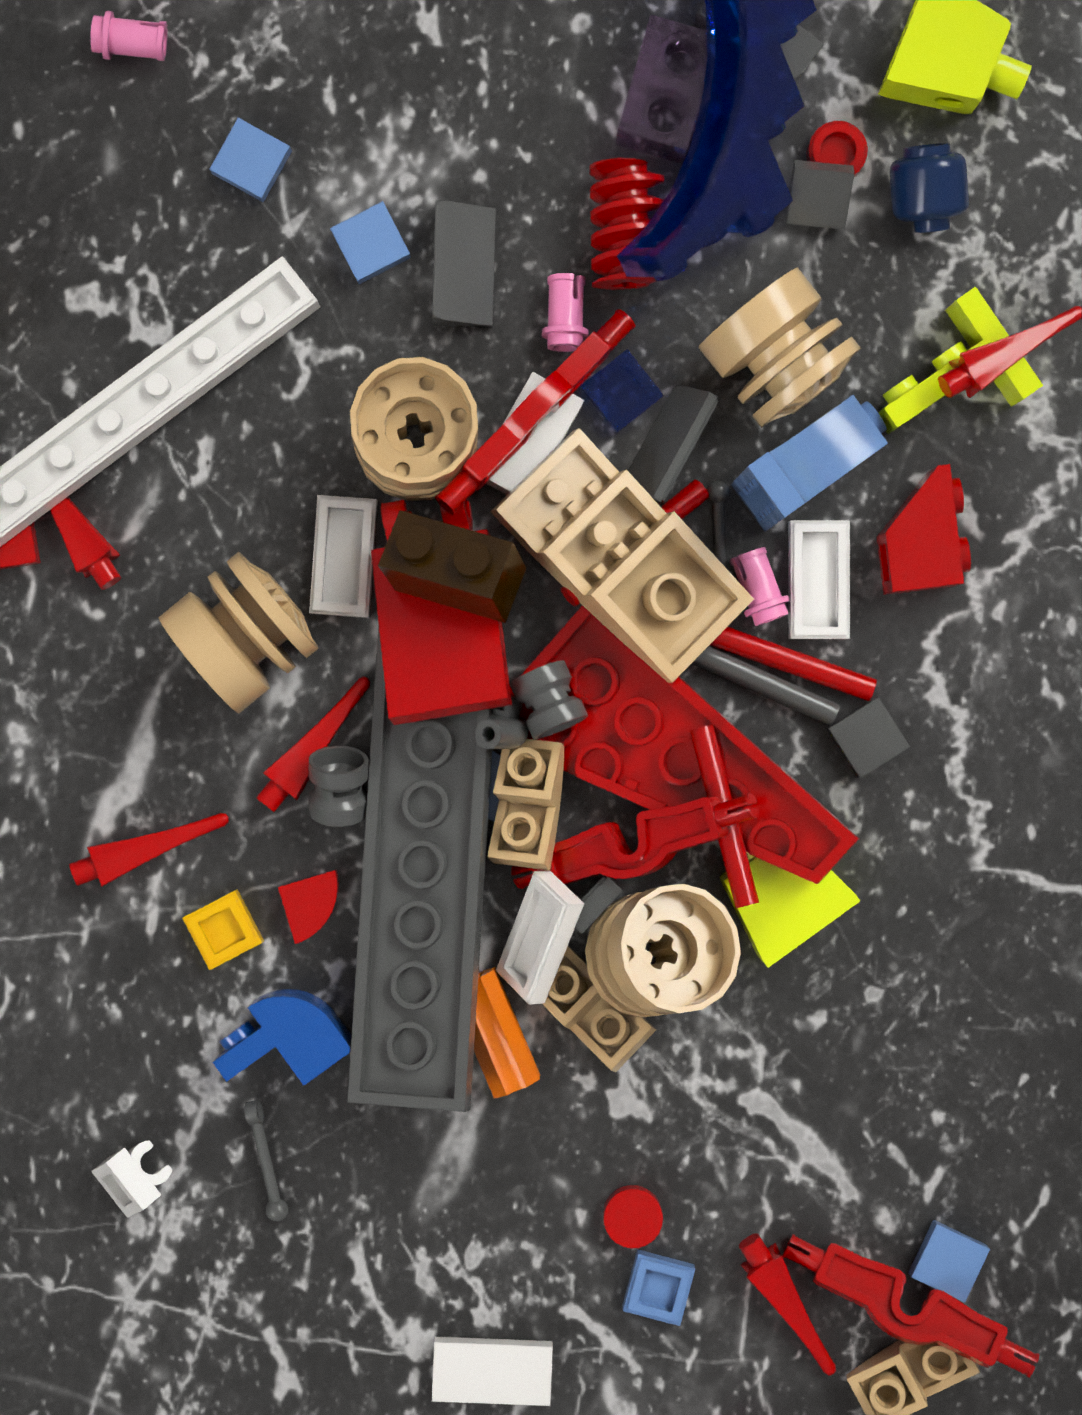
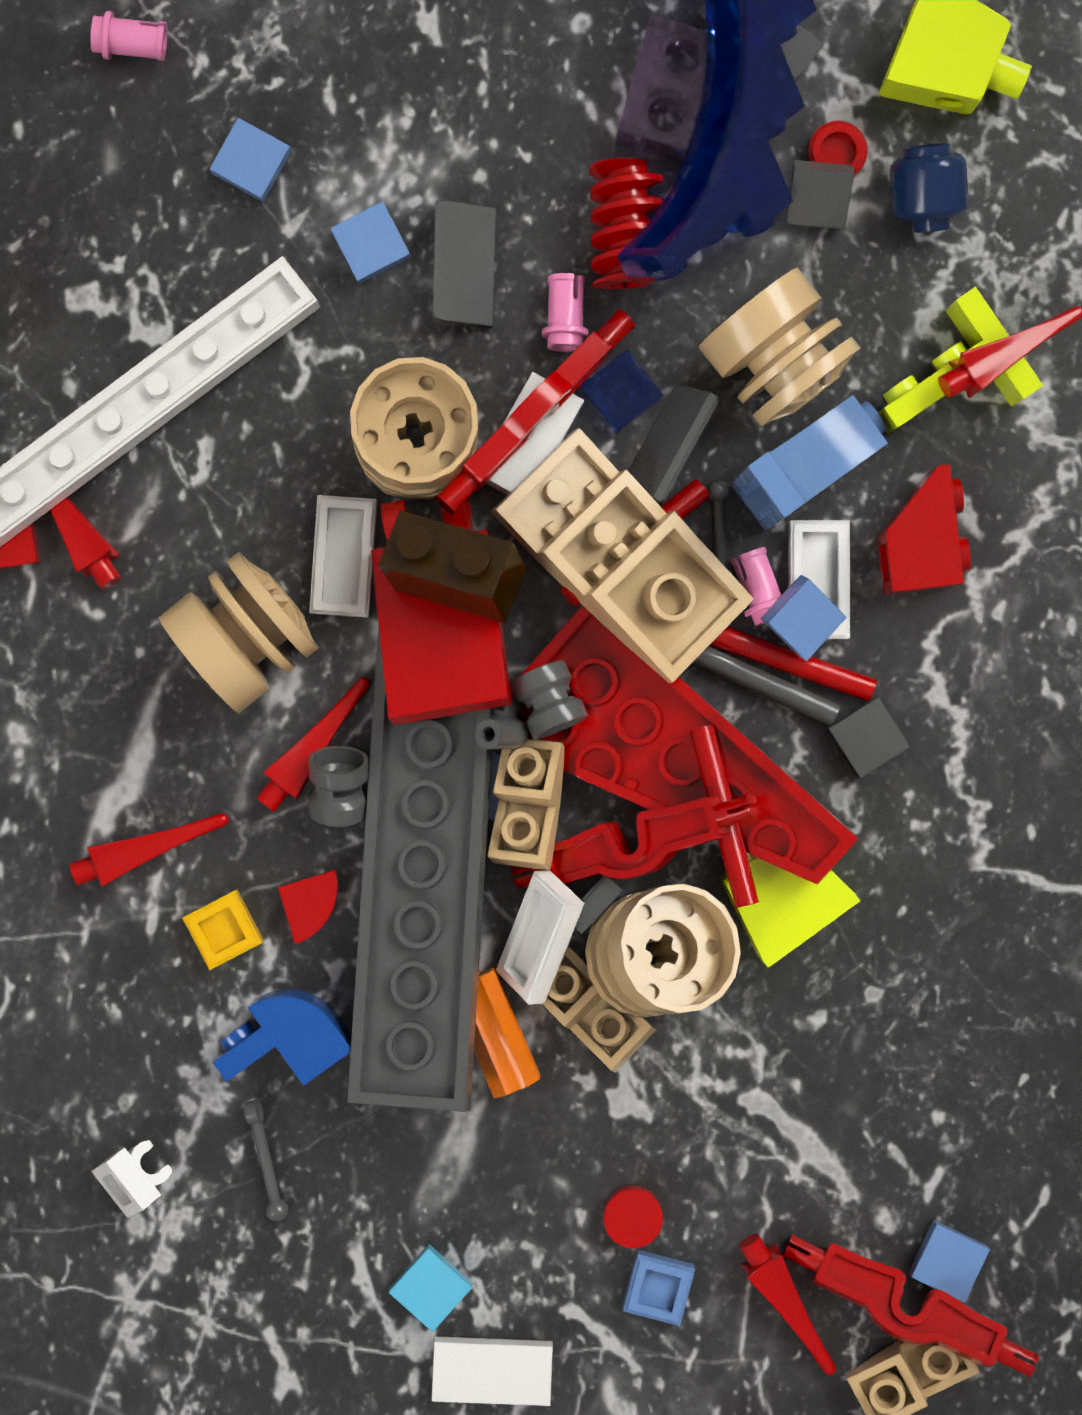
none -> medium azure tile [388,1244,473,1332]
none -> medium blue tile [760,575,847,661]

